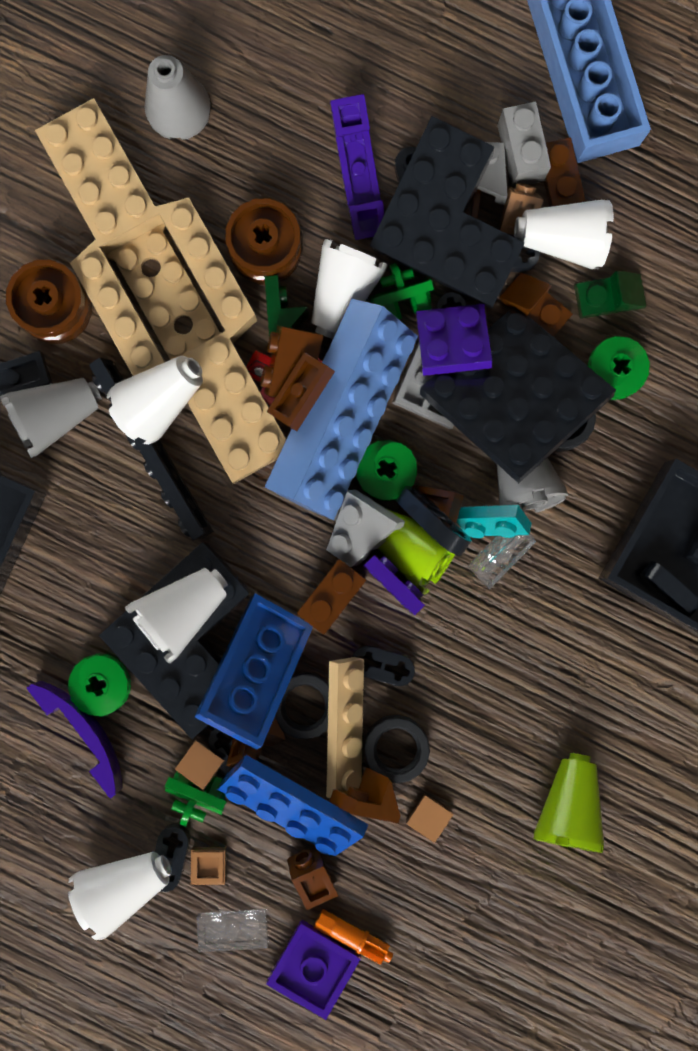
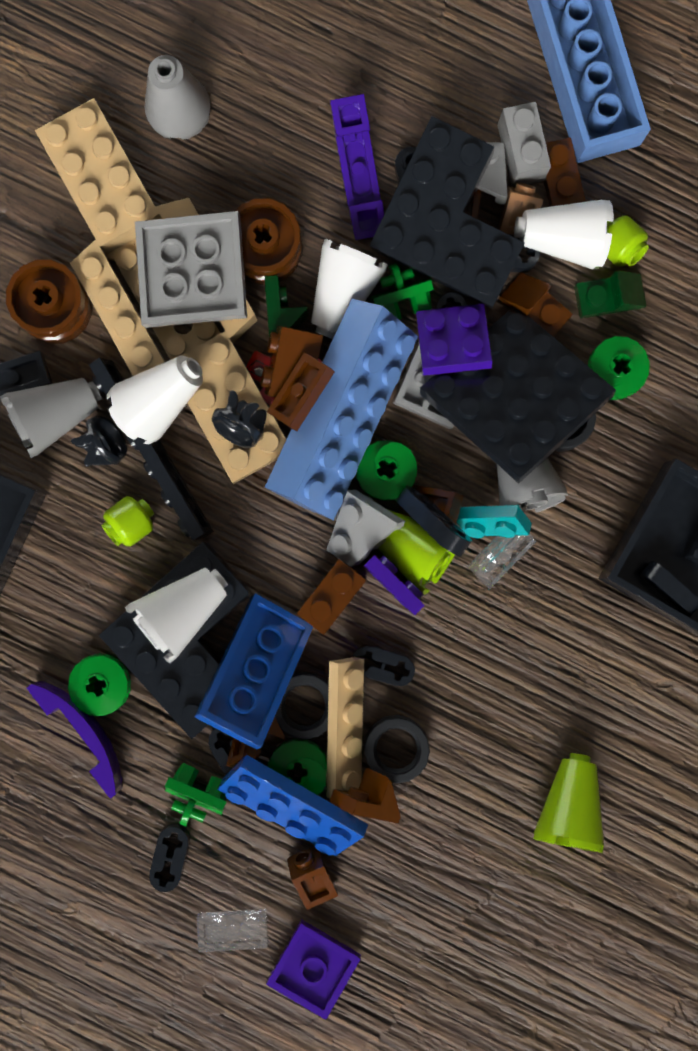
white cone [68,852,172,940] -> none
medium nougat tile [175,740,224,790] -> none
medium nougat tile [191,847,226,885] -> none
orange piece [314,909,393,965] -> none
medium nougat tile [406,793,454,843] -> none
none -> black piece [71,416,128,467]
none -> lime head [101,496,154,547]
none -> light grey plate [135,211,247,328]
none -> black piece [212,390,267,448]
none -> green piece [267,738,327,795]
none -> lime head [607,216,649,267]

